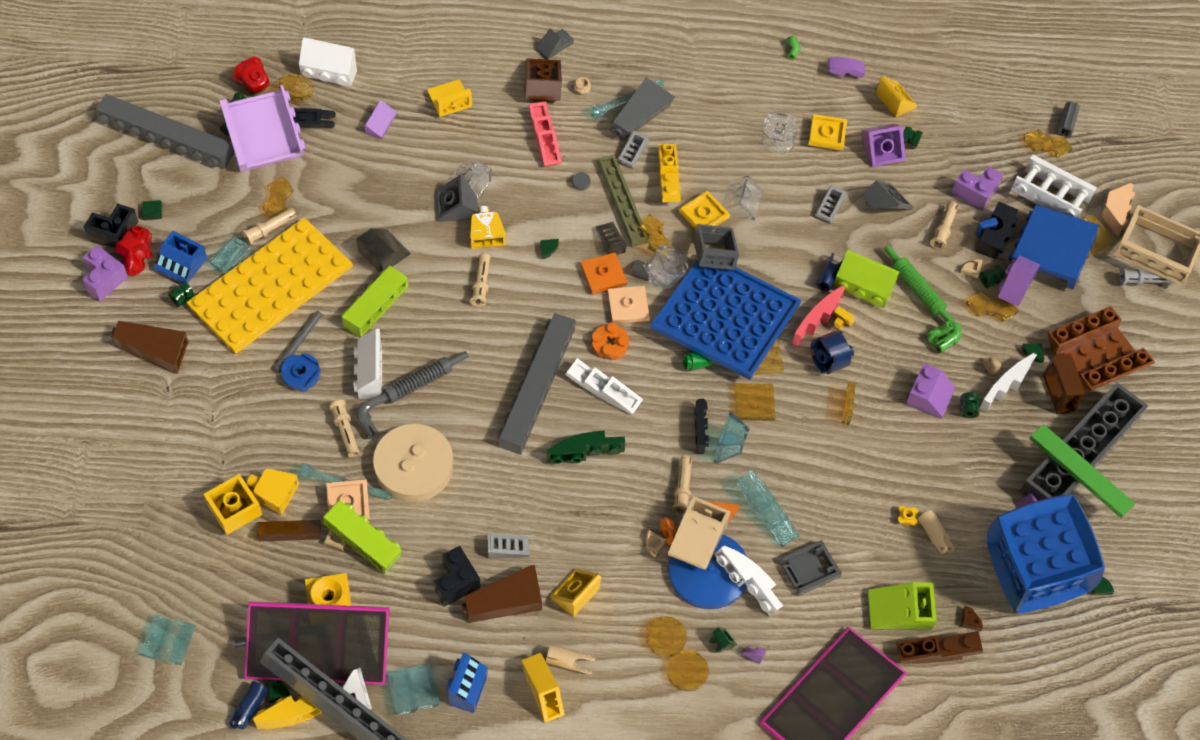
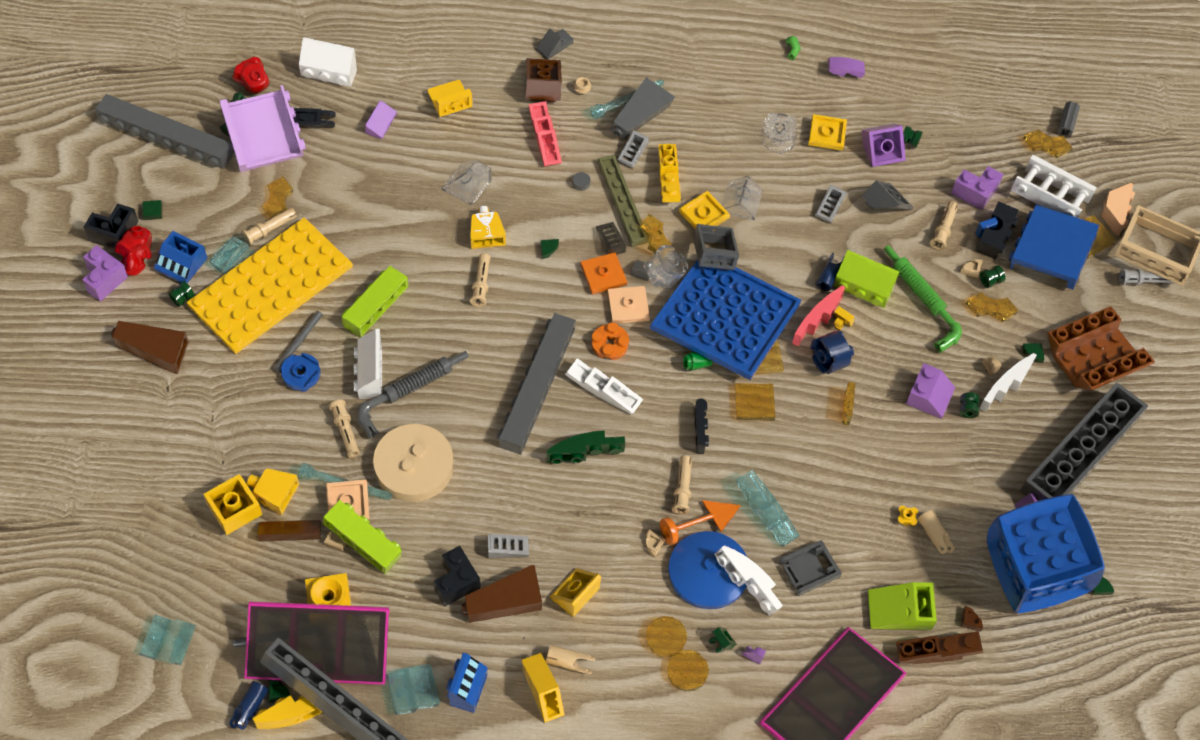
clear yellow tile [279,74,314,101] -> none
white slope [343,668,372,710] -> none
clear smoke slope [356,228,410,273] -> none
dark grey slope [436,174,478,222] -> none
tan slope [668,496,731,570] -> none
clear light blue slope [714,412,750,464] -> none
yellow slope [876,76,918,117] -> none
bright green arm [926,321,953,343] -> none
medium lavender brick [998,256,1040,307] -> none
bright green tile [1029,424,1136,518] -> none
reddish brown window [1043,353,1085,414] -> none

